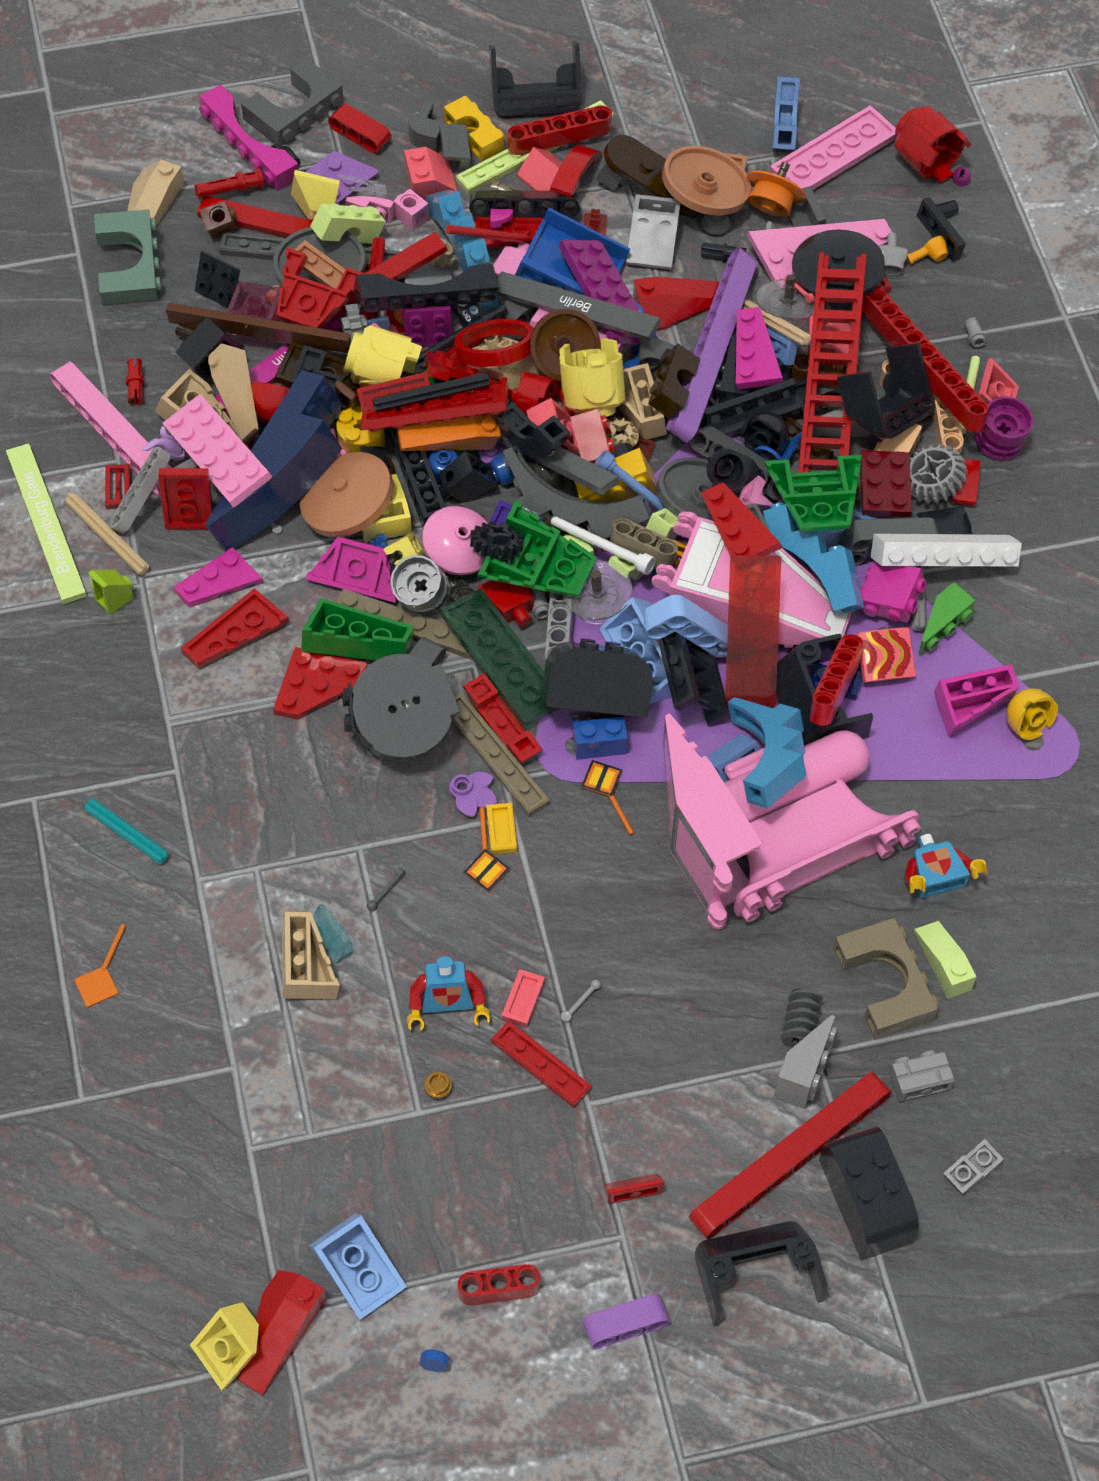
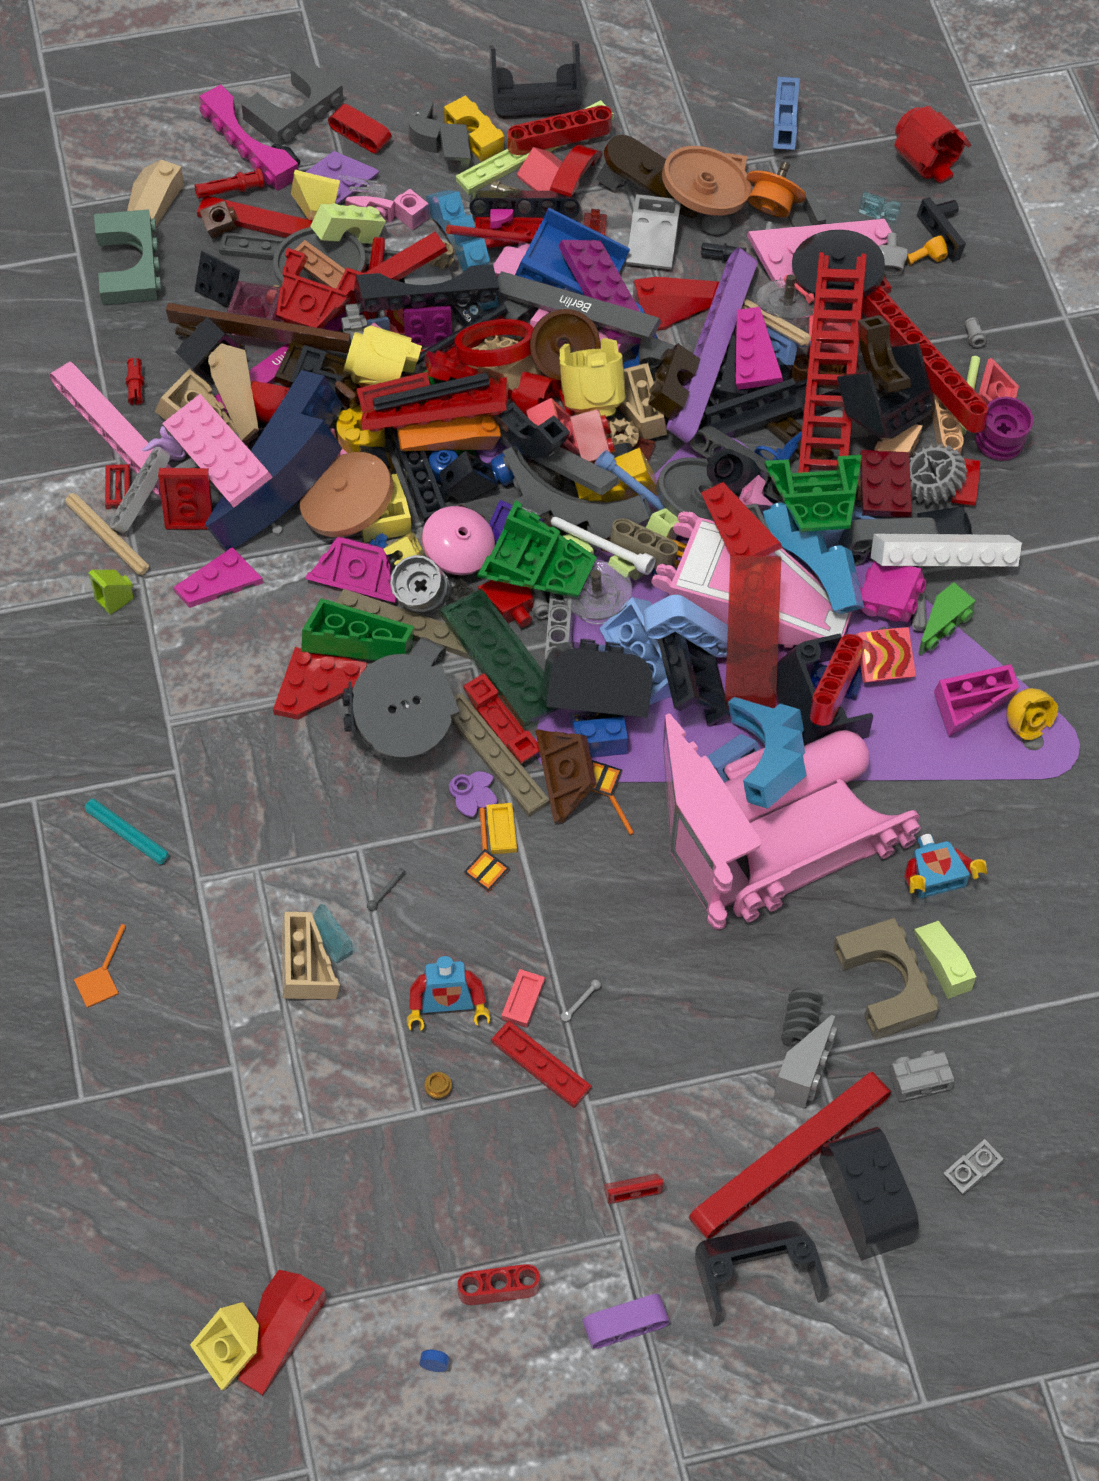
yellowish green tile [6,443,87,604] -> none
red wing [181,588,289,668] -> none
light blue slope [309,1213,407,1320] -> none
coral slope [404,147,457,200] -> none
black gear [470,522,524,560] -> none
black cylinder [740,412,790,460] -> none
bright pink plate [769,105,897,190] -> none
magenta hinge [952,166,971,186] -> none
none -> reddish brown wing [535,729,597,824]
none -> dark brown arch [858,315,911,393]
none -> clear light blue plate [859,191,901,220]

